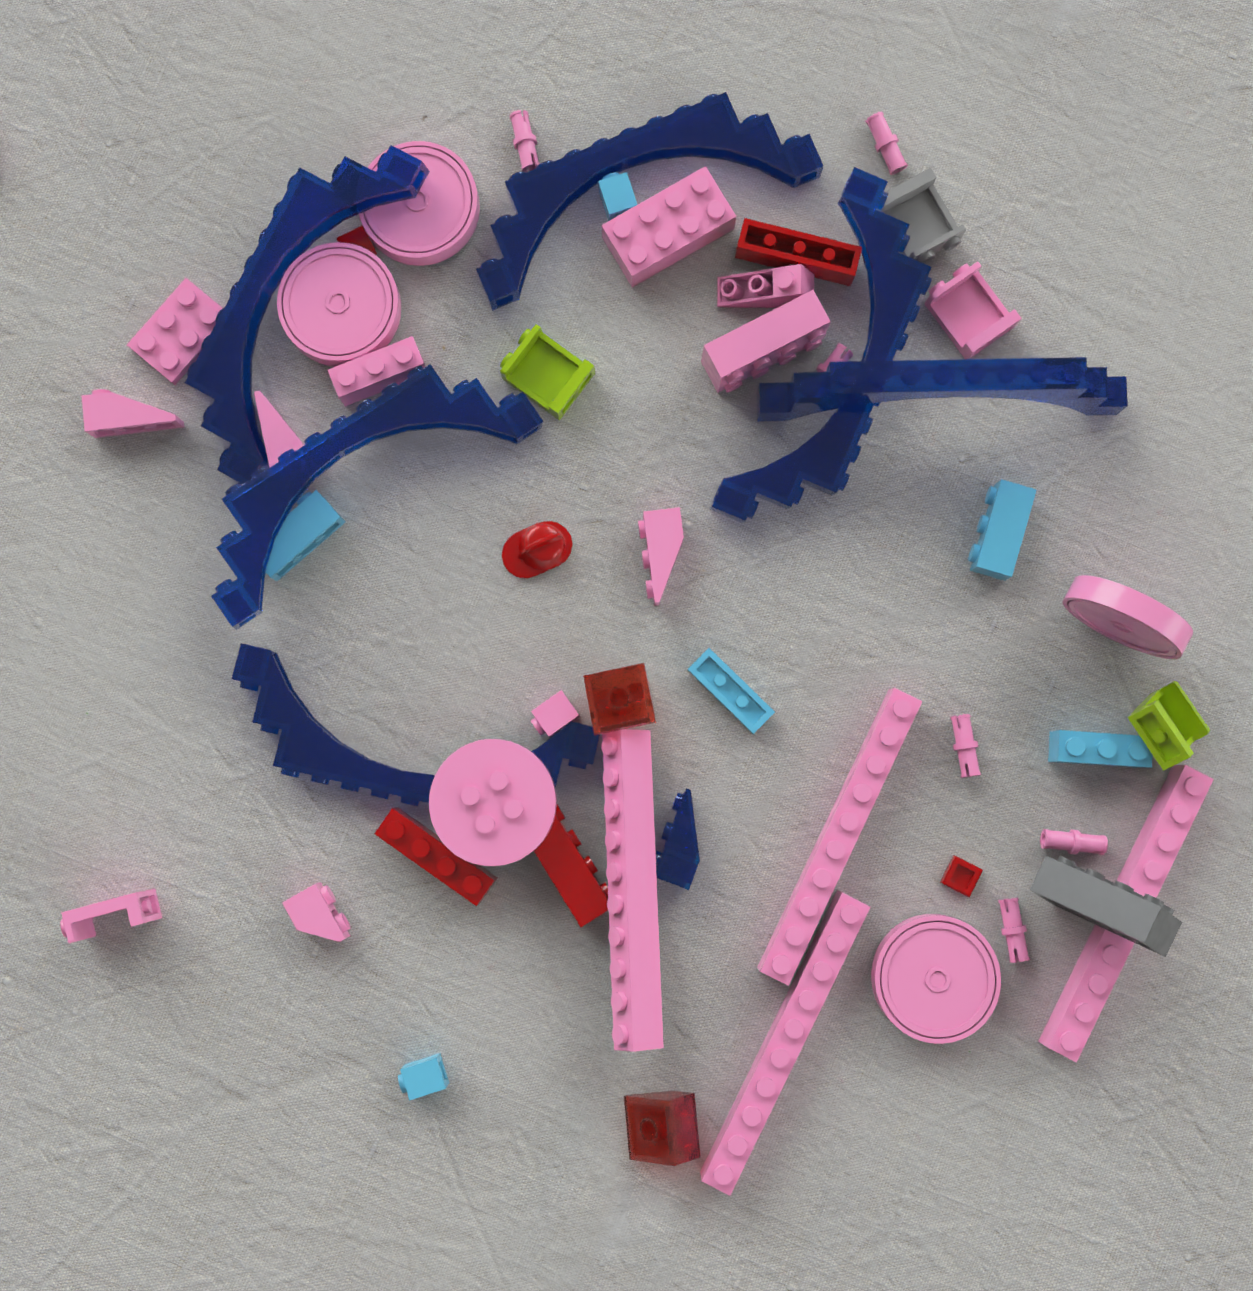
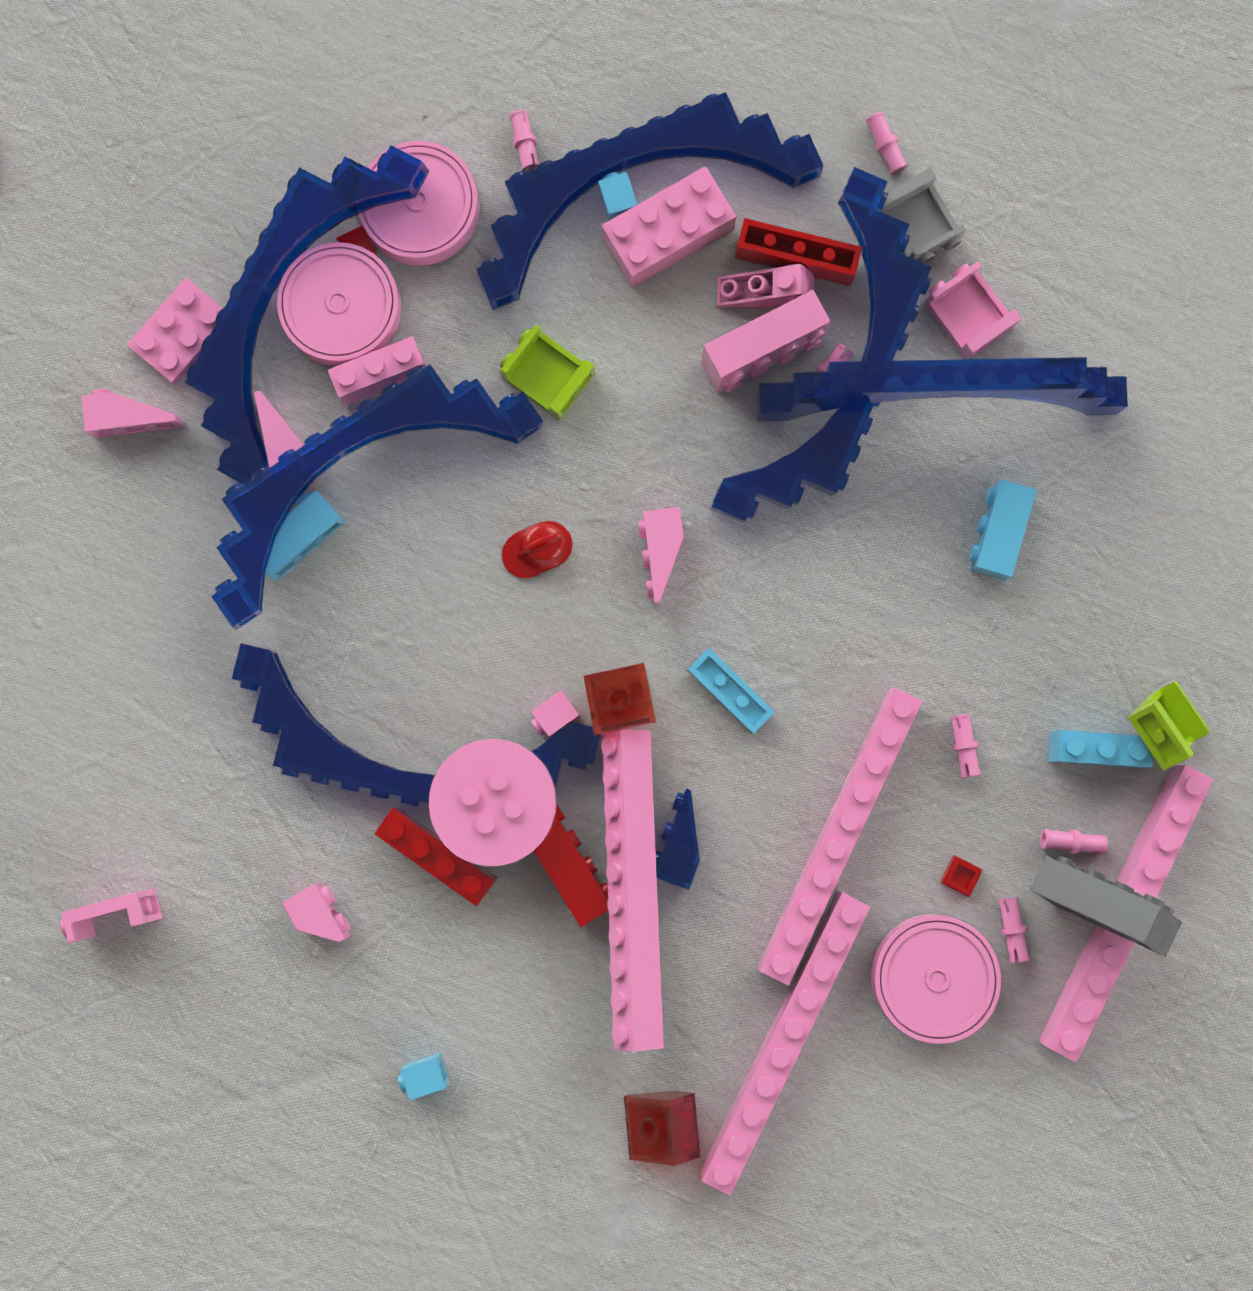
bright pink brick [1063,575,1193,659] -> none

